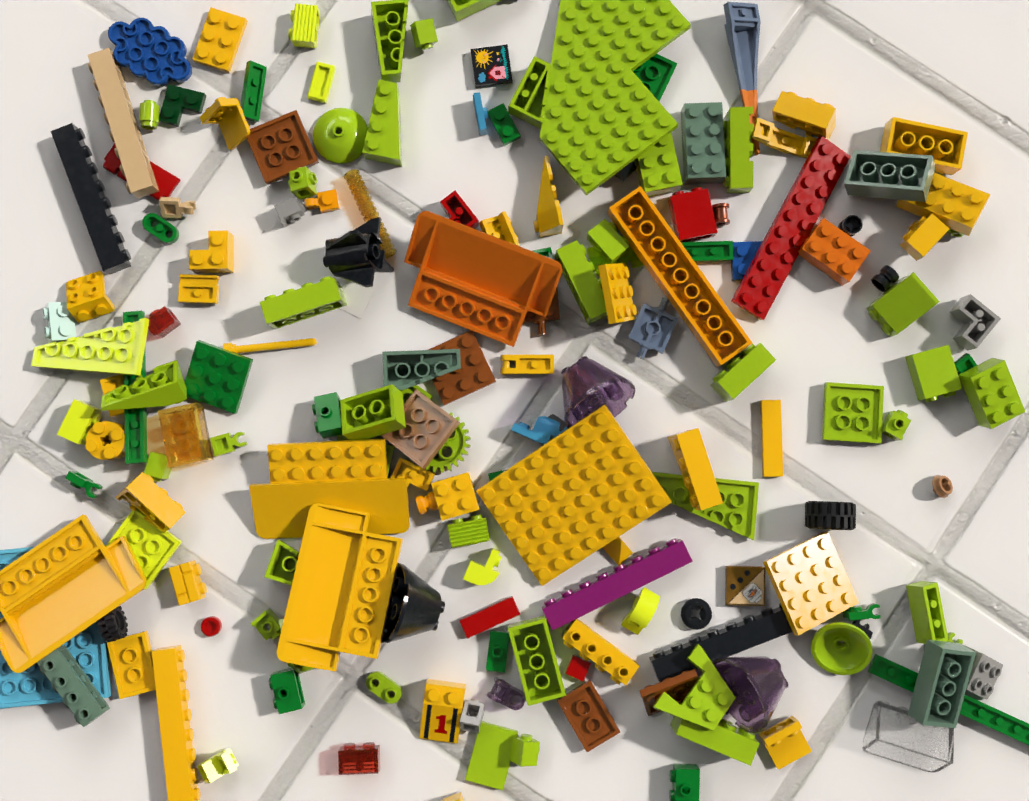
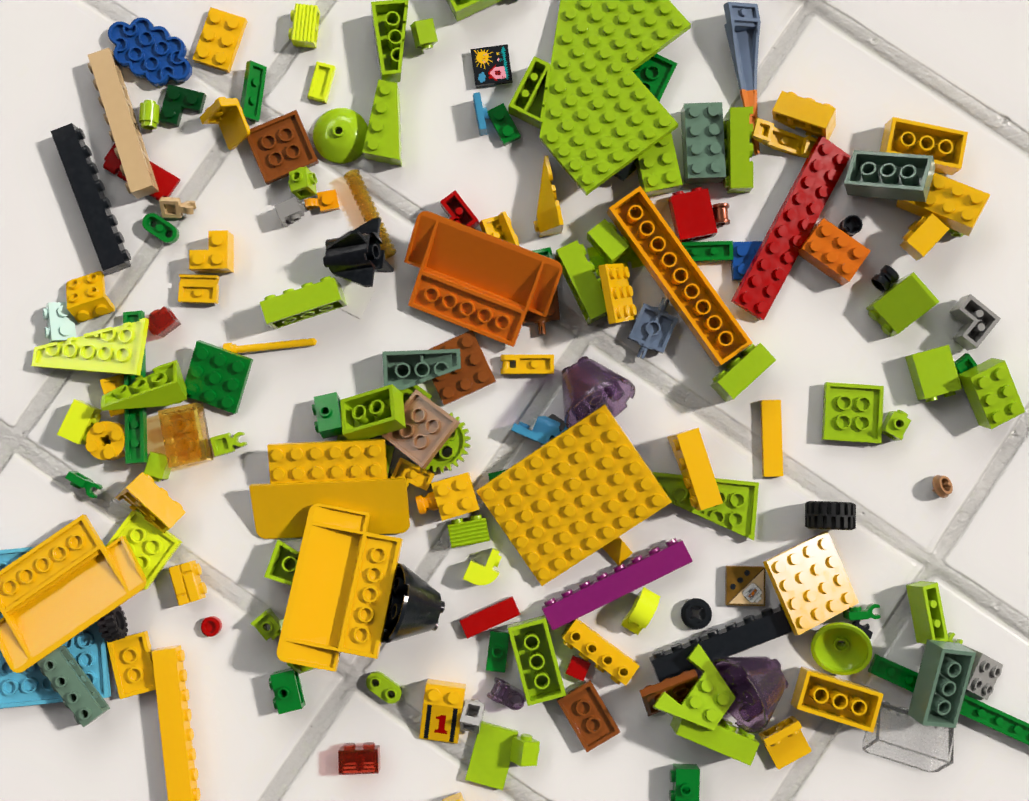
neon yellow brick [197,748,239,784] -> none
none -> yellow brick [790,666,884,733]

